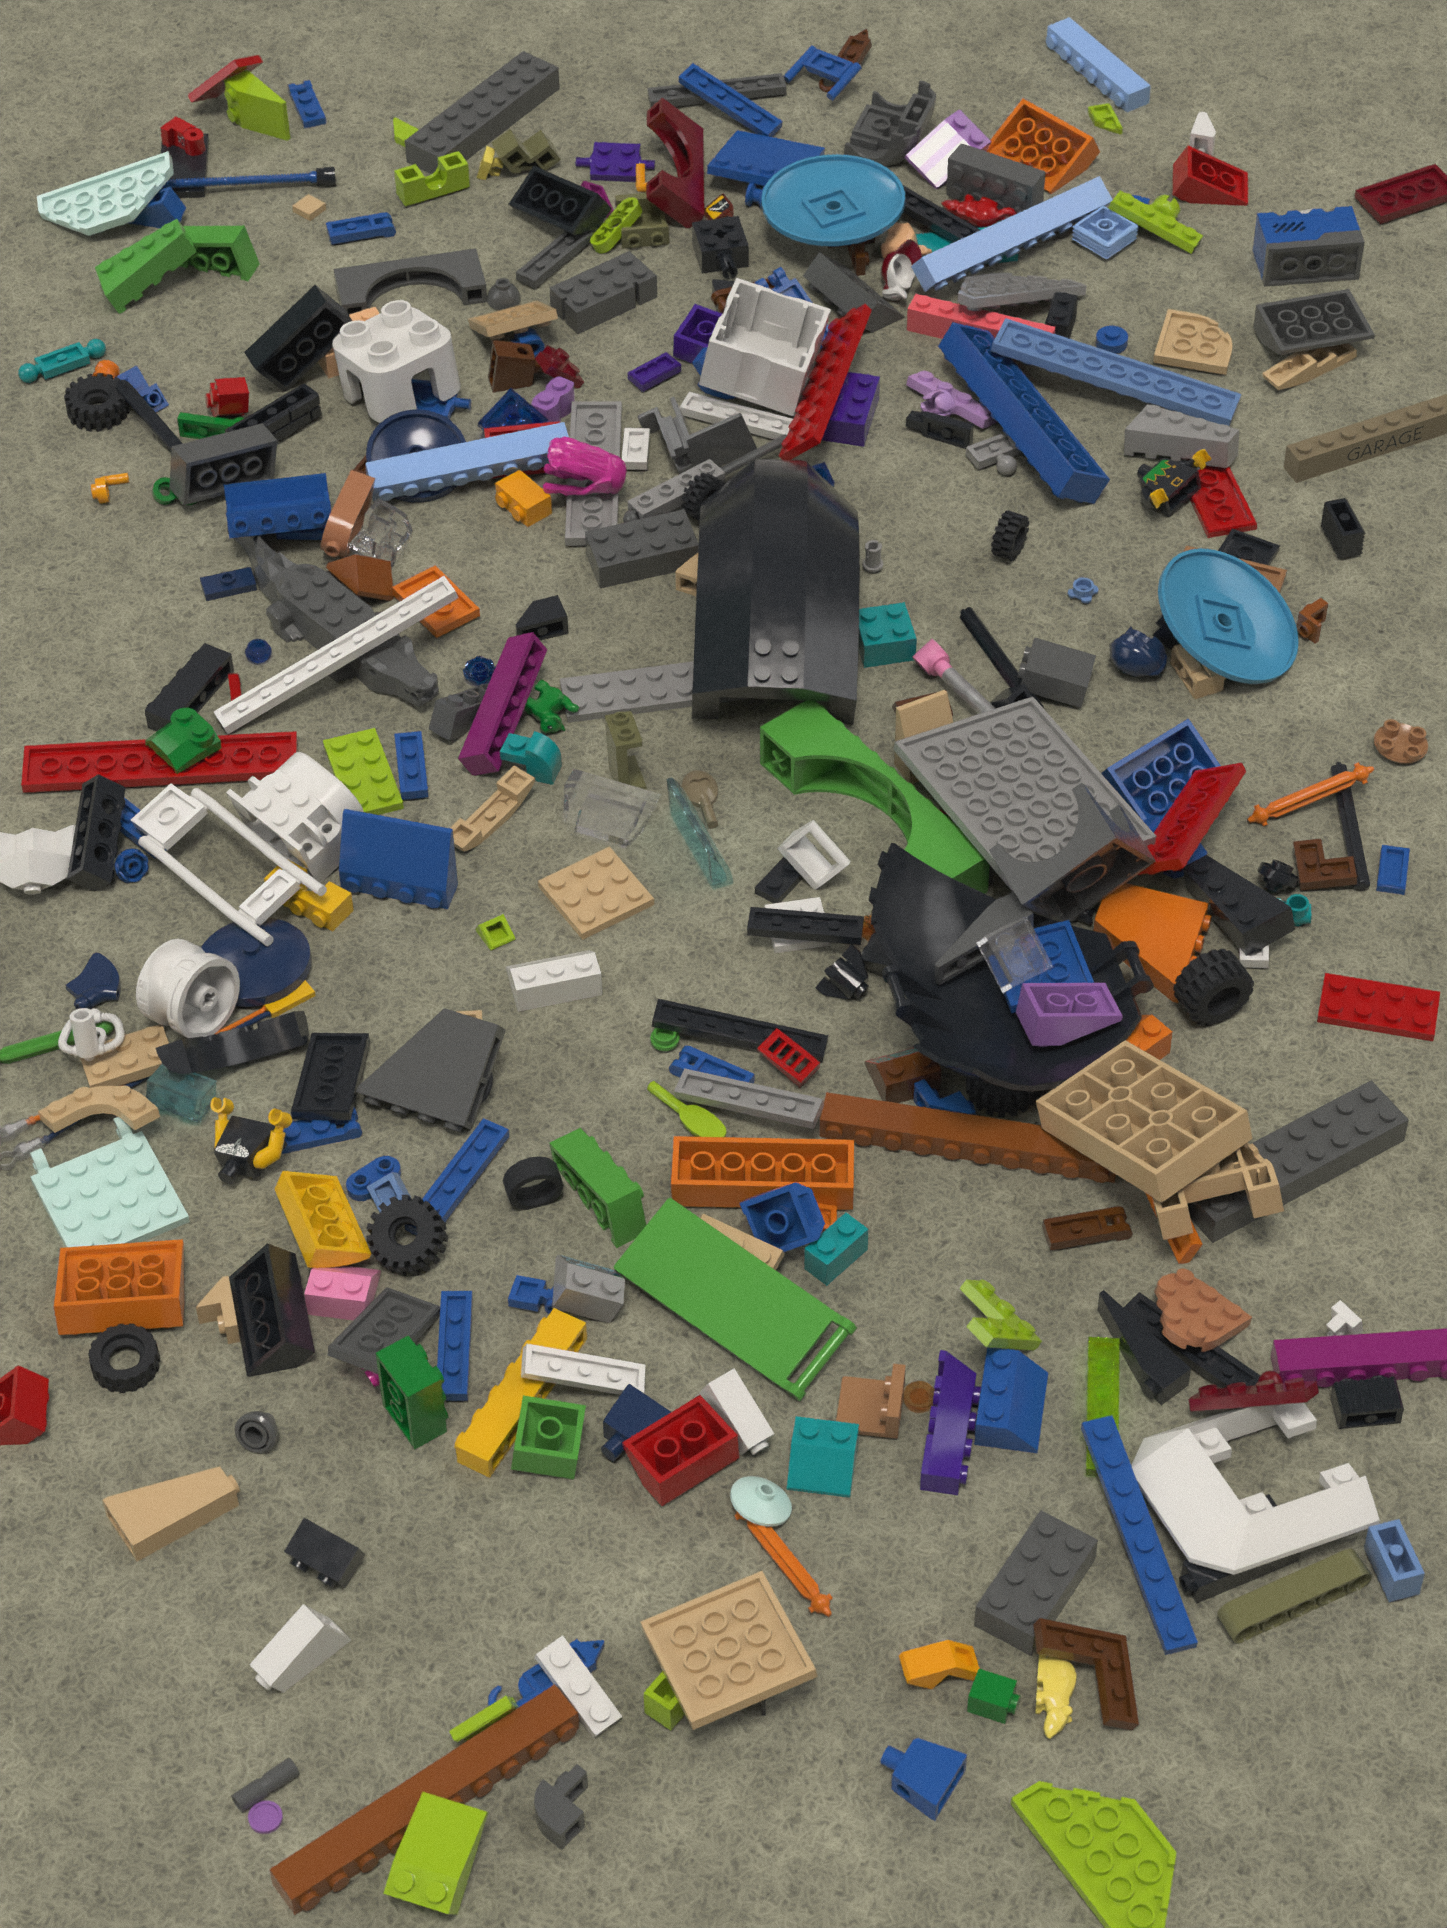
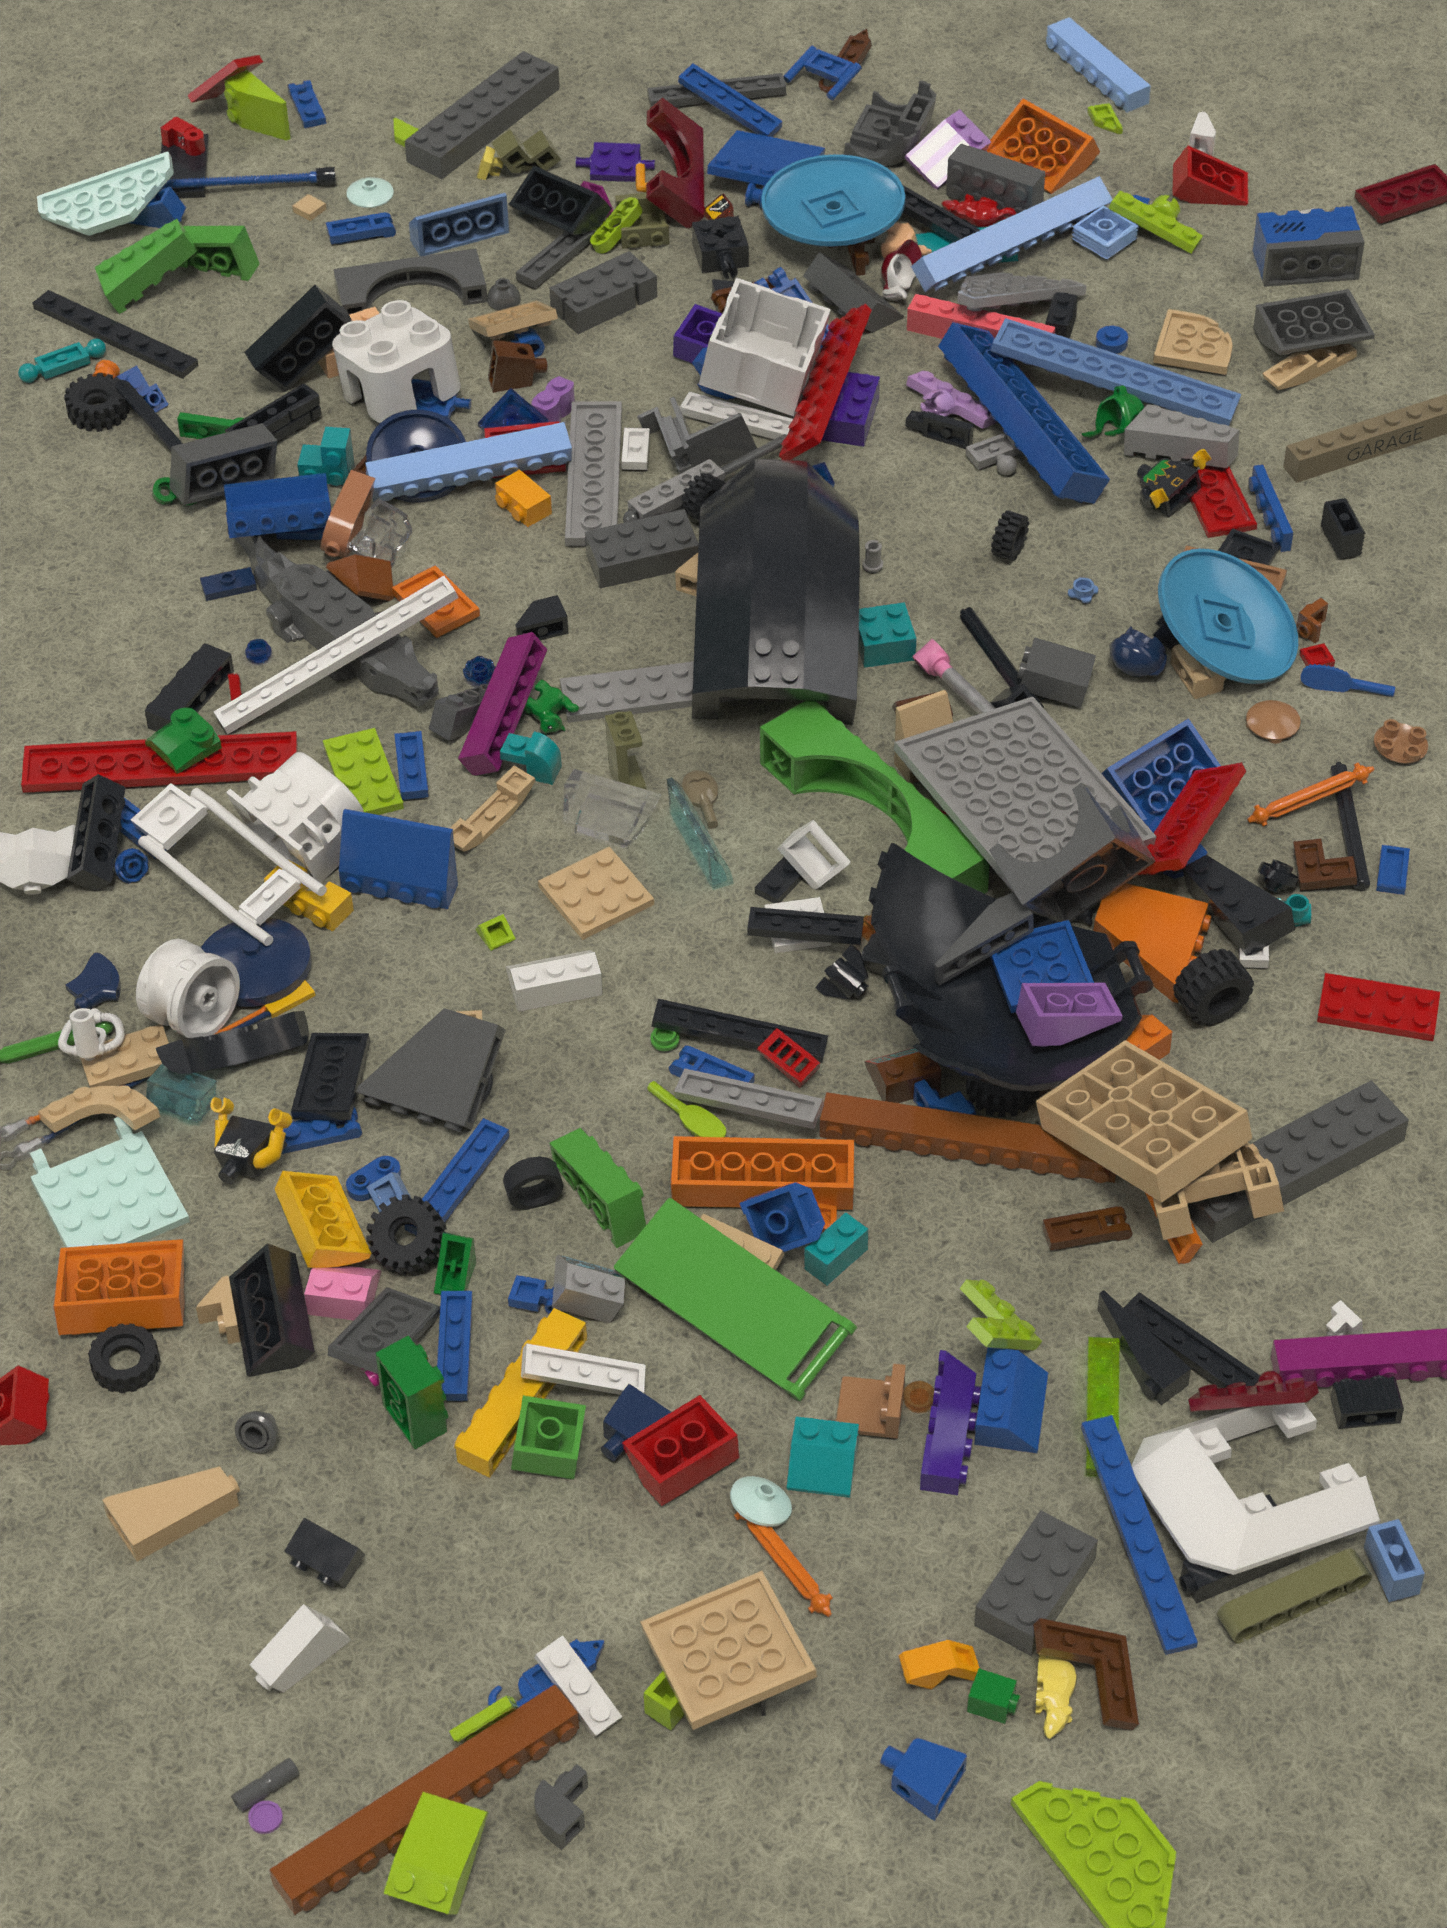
light orange plate [91,473,129,504] -> none
red brick [205,377,249,418] -> none
lime arch [394,151,470,206] -> none
dark red plate [535,345,584,389] -> none
dark pink hair [543,436,626,496] -> none
dark purple plate [627,352,682,391] -> none
white slope [696,1368,774,1455] -> none
clear slope [976,916,1053,993] -> none
nougat plate [1154,1269,1252,1352] -> none
none -> black plate [32,290,198,379]
none -> teal brick [297,427,355,486]
none -> light aqua dish [347,177,394,208]
none -> medium blue slope [409,193,509,256]
none -> green slope [434,1232,476,1295]
none -> green hair [1081,385,1144,438]
none -> medium nougat dish [1246,700,1301,744]
none -> blue plate [1248,465,1293,552]
none -> red tile [1299,643,1335,667]
none -> blue piece [1301,664,1395,697]

